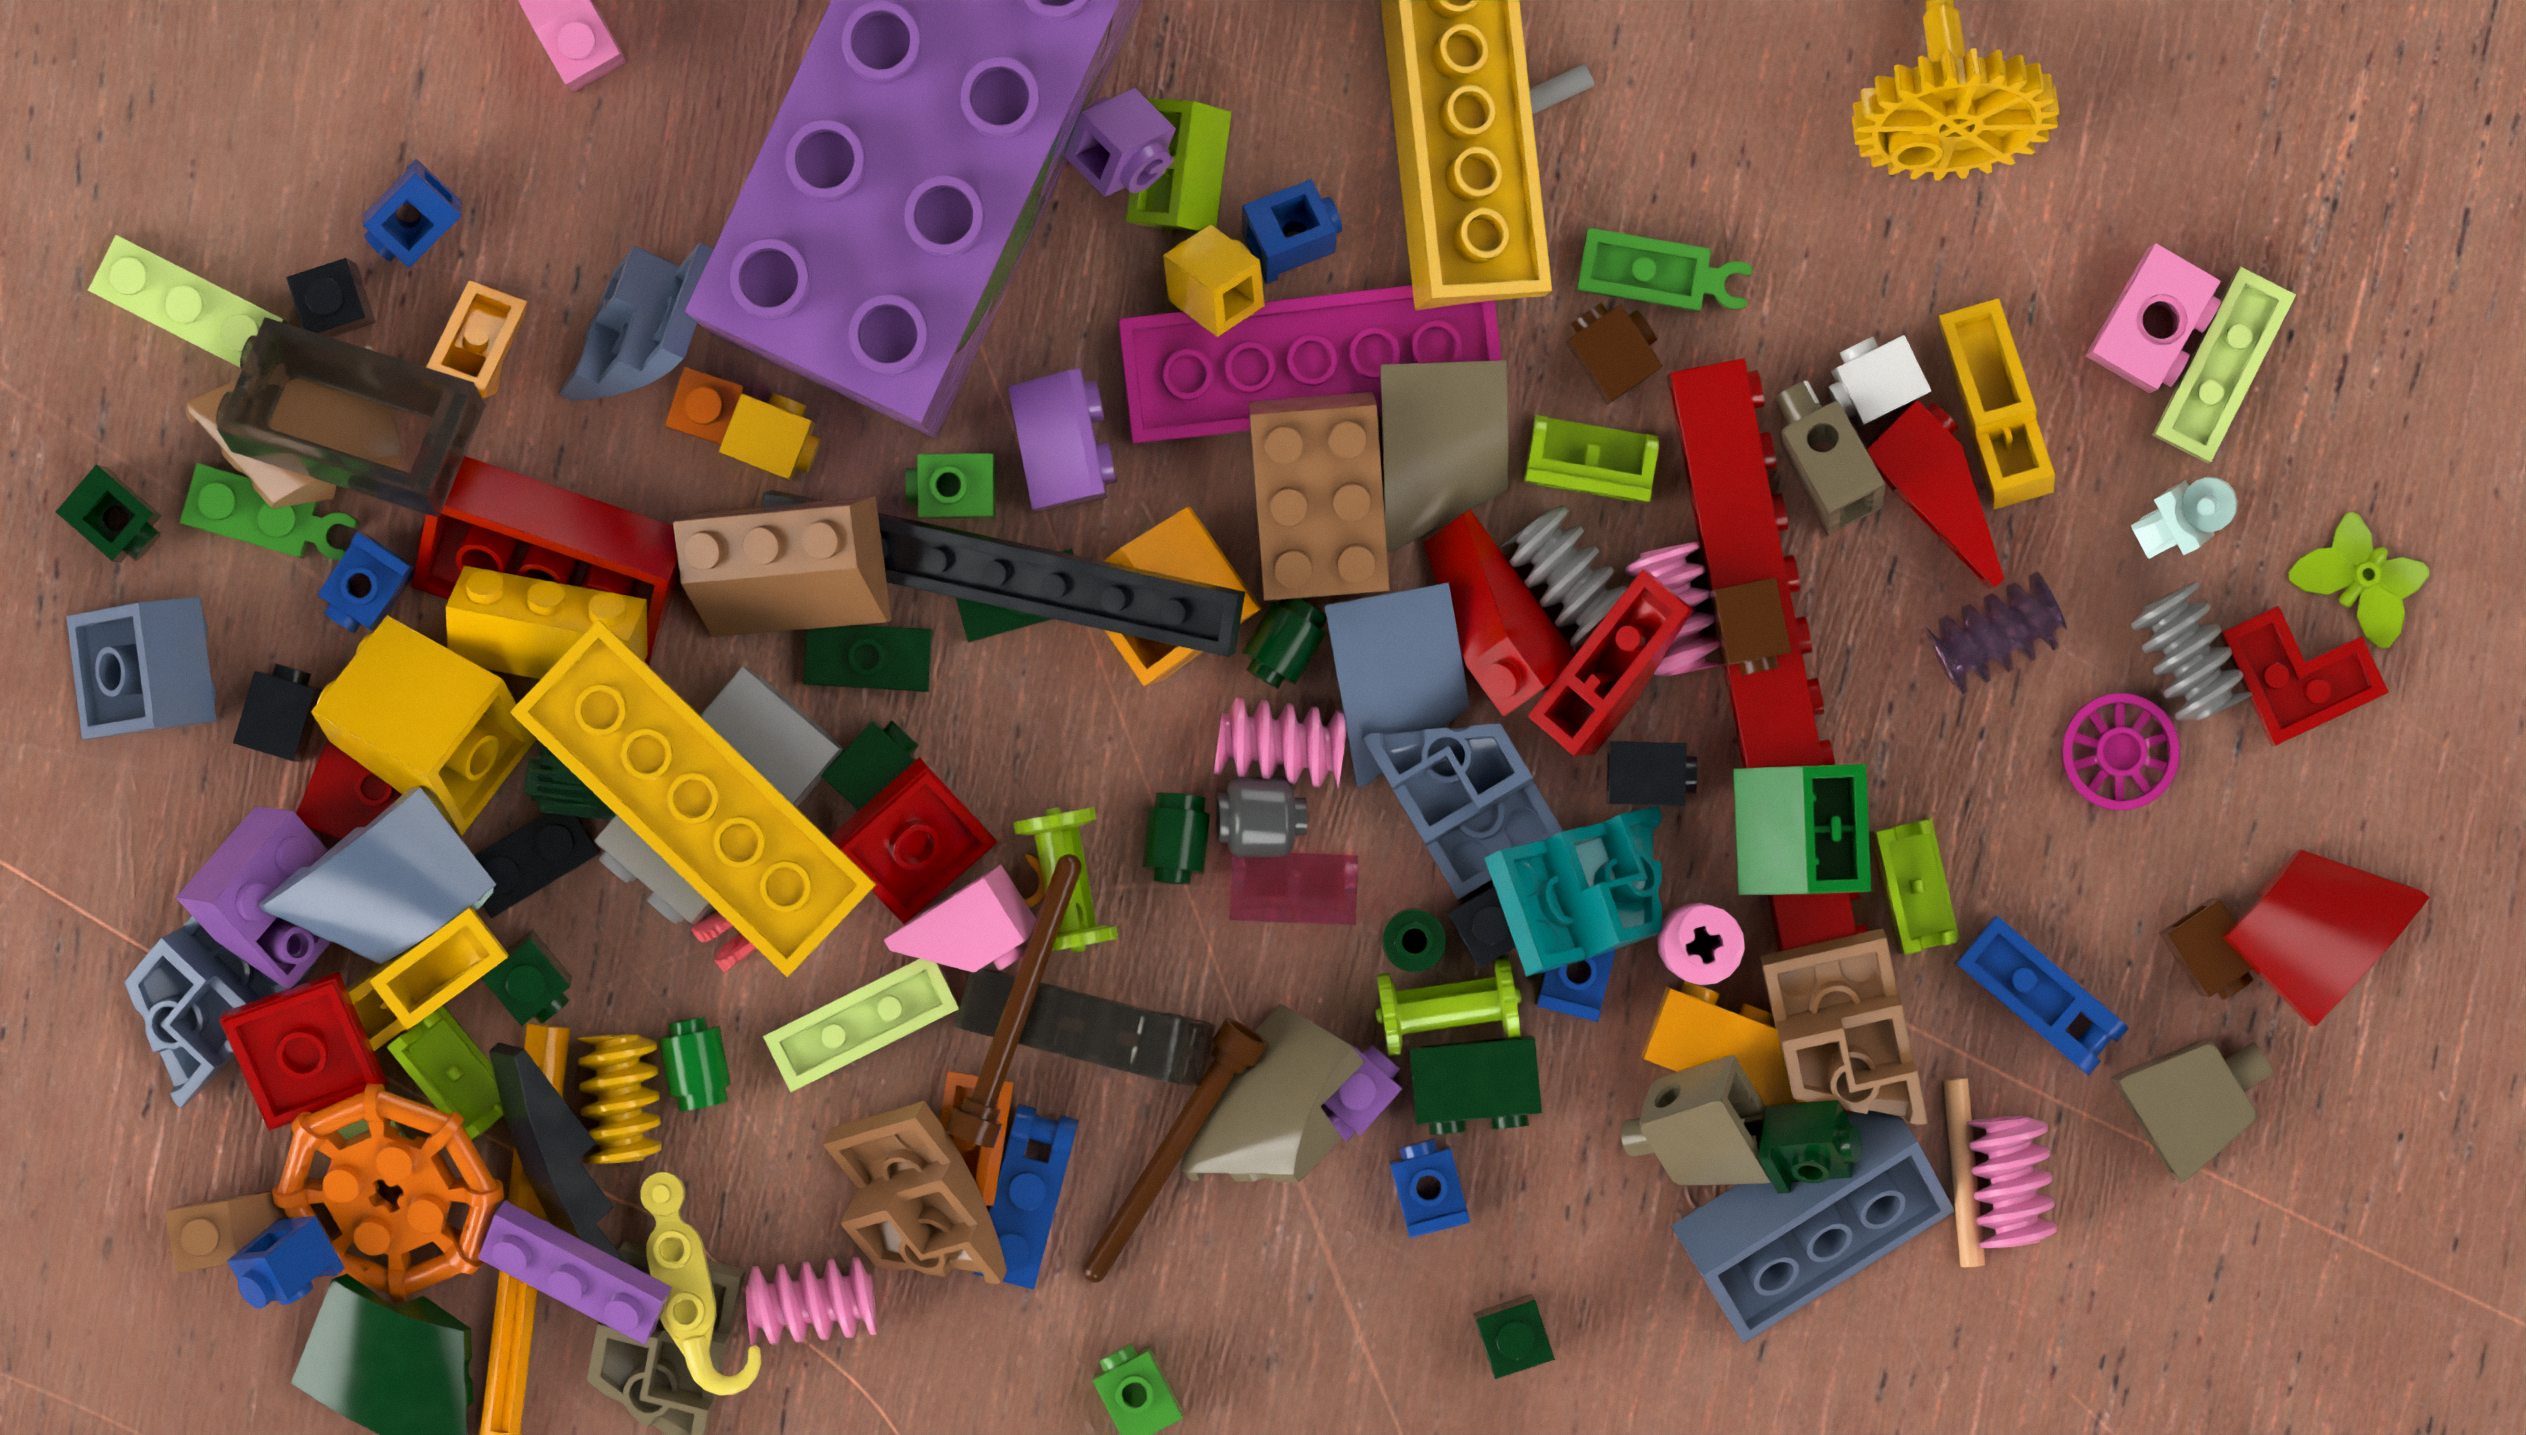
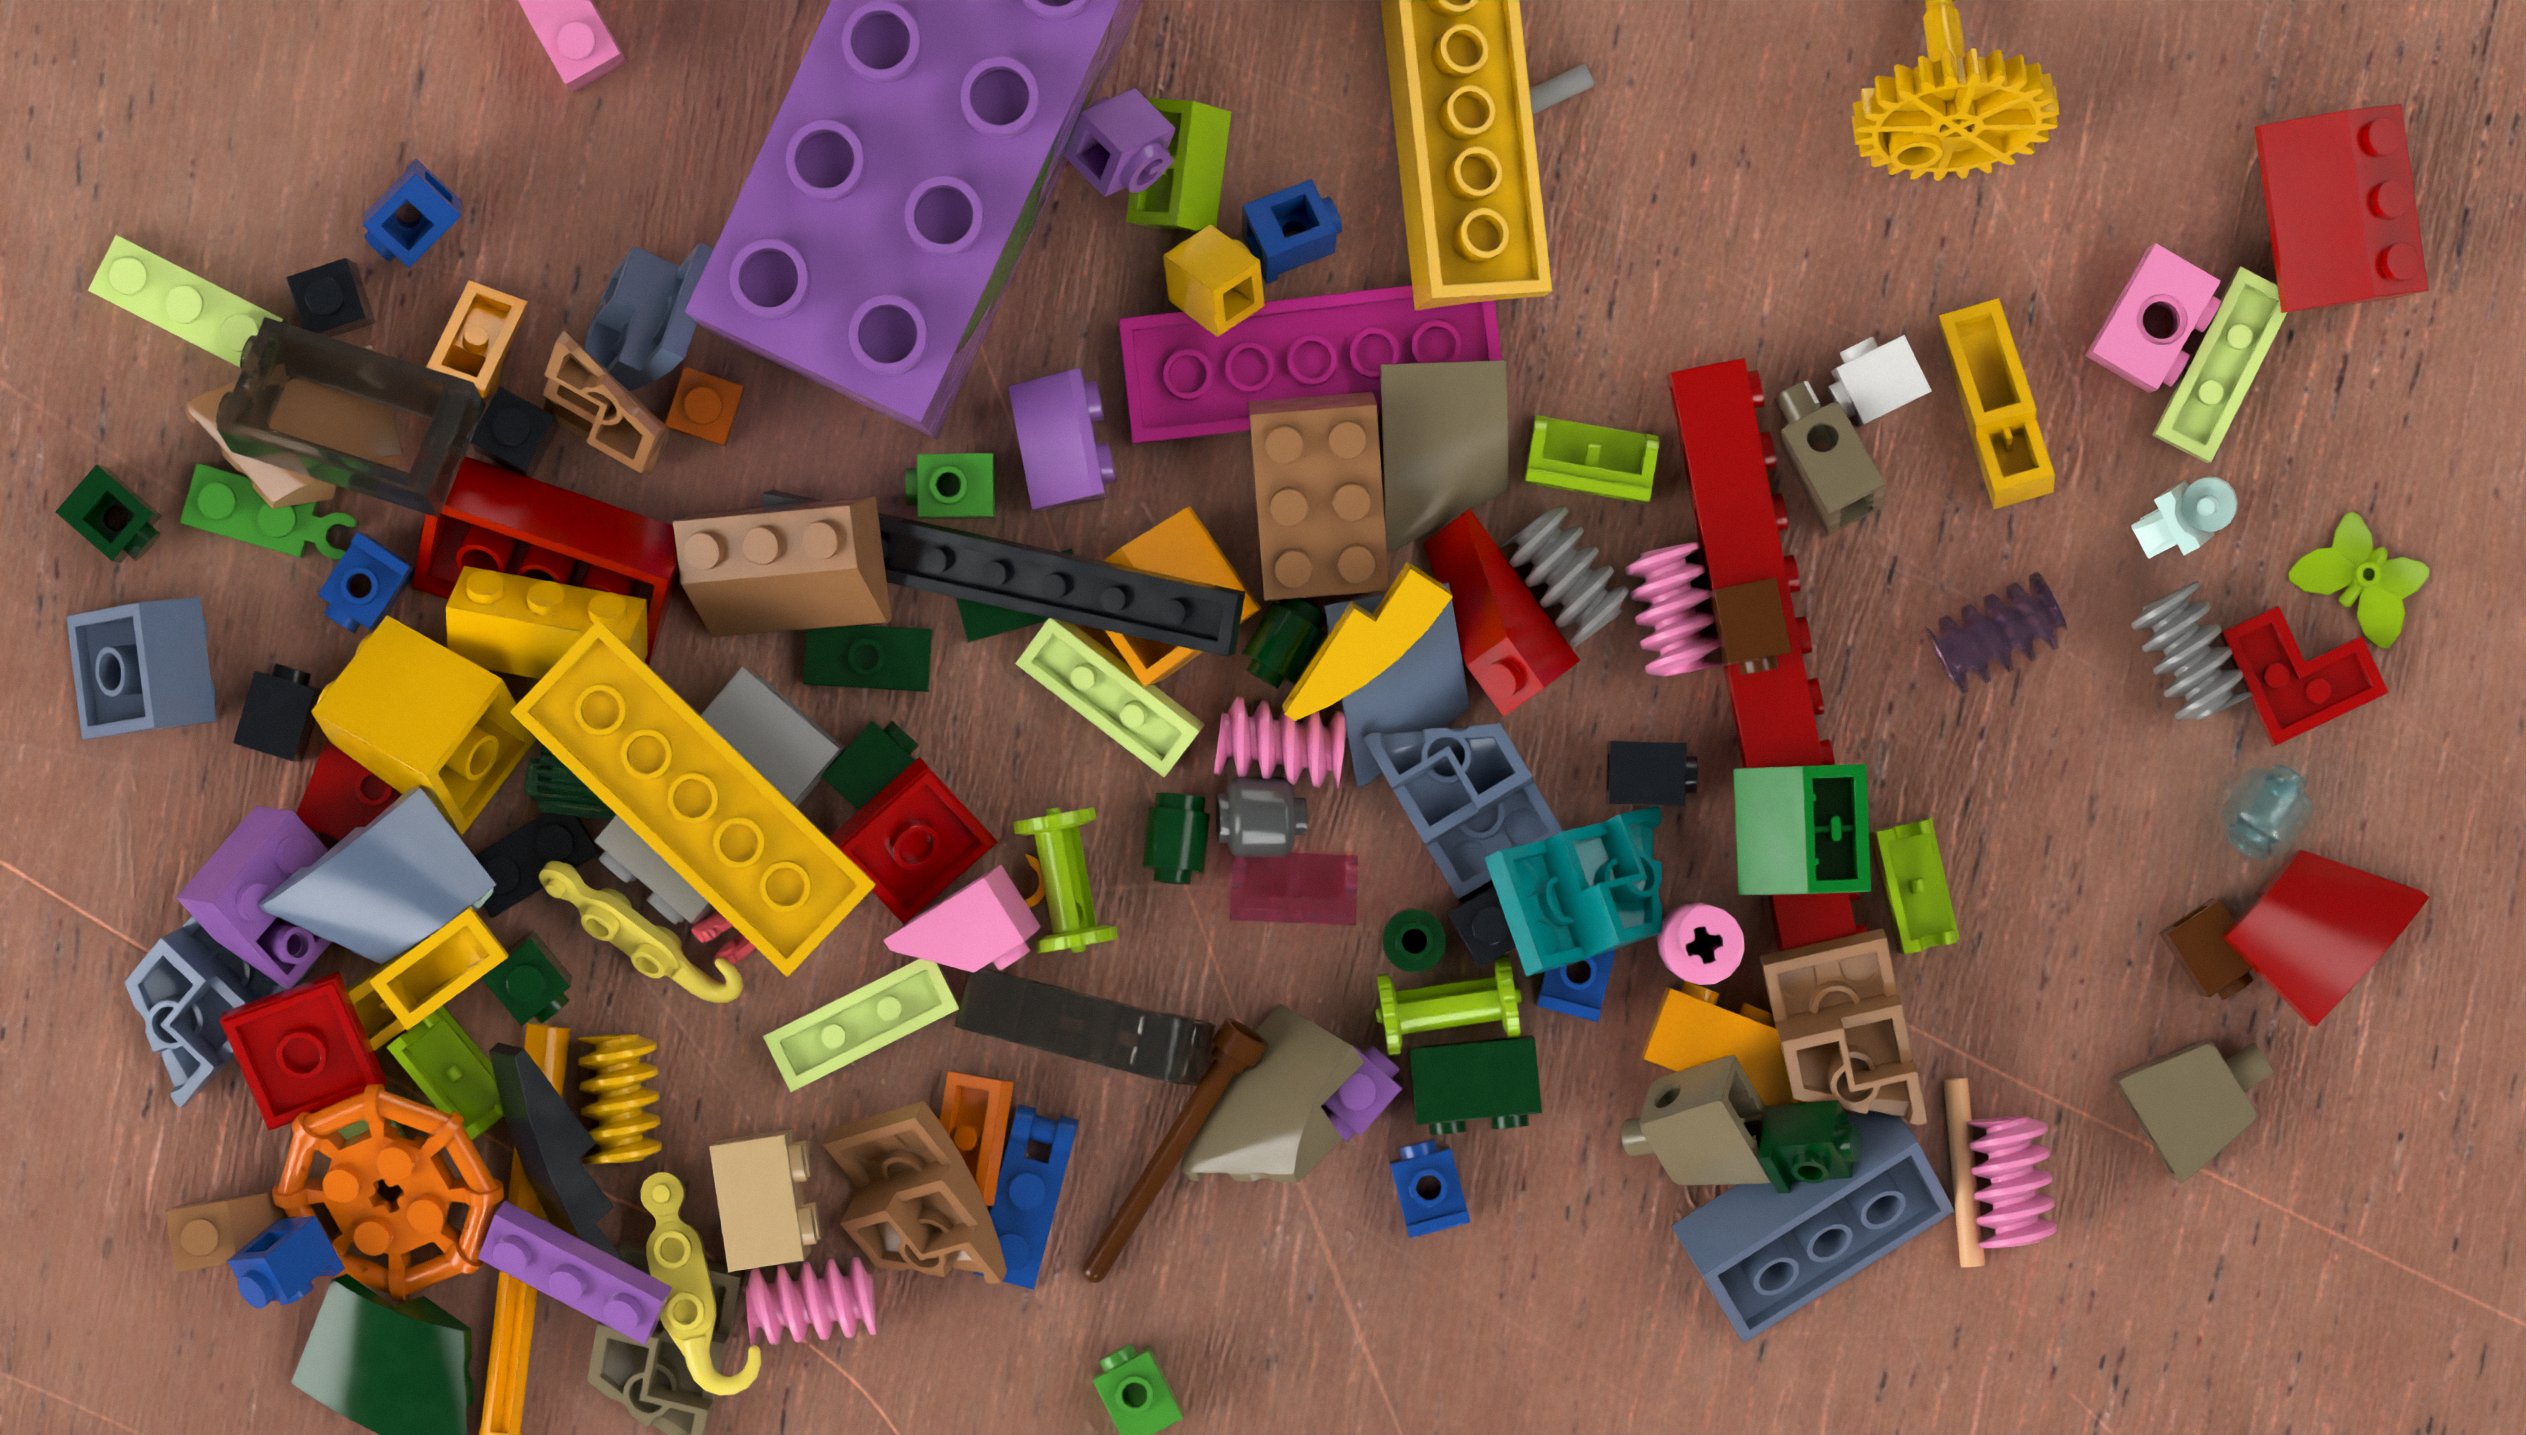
green brick [658,1016,731,1111] -> none
yellow brick [719,393,821,482] -> none
reddish brown piece [946,854,1082,1148] -> none
dark green brick [1473,1294,1555,1379] -> none
red slope [1527,569,1693,756] -> none
reddish brown brick [1566,303,1663,405] -> none
bright green plate [1576,228,1753,312] -> none
red slope [1865,400,2005,589] -> none
blue plate [1954,915,2129,1076] -> none
dark pink wheel [2061,693,2180,810] -> none
none -> black brick [469,386,560,478]
none -> light yellow piece [539,861,743,1003]
none -> medium nougat slope [543,330,669,475]
none -> tan brick [709,1128,821,1272]
none -> yellowish green plate [1015,618,1205,778]
none -> yellow slope [1282,562,1453,721]
none -> clear light blue head [2220,765,2315,861]
none -> red slope [2254,104,2429,313]

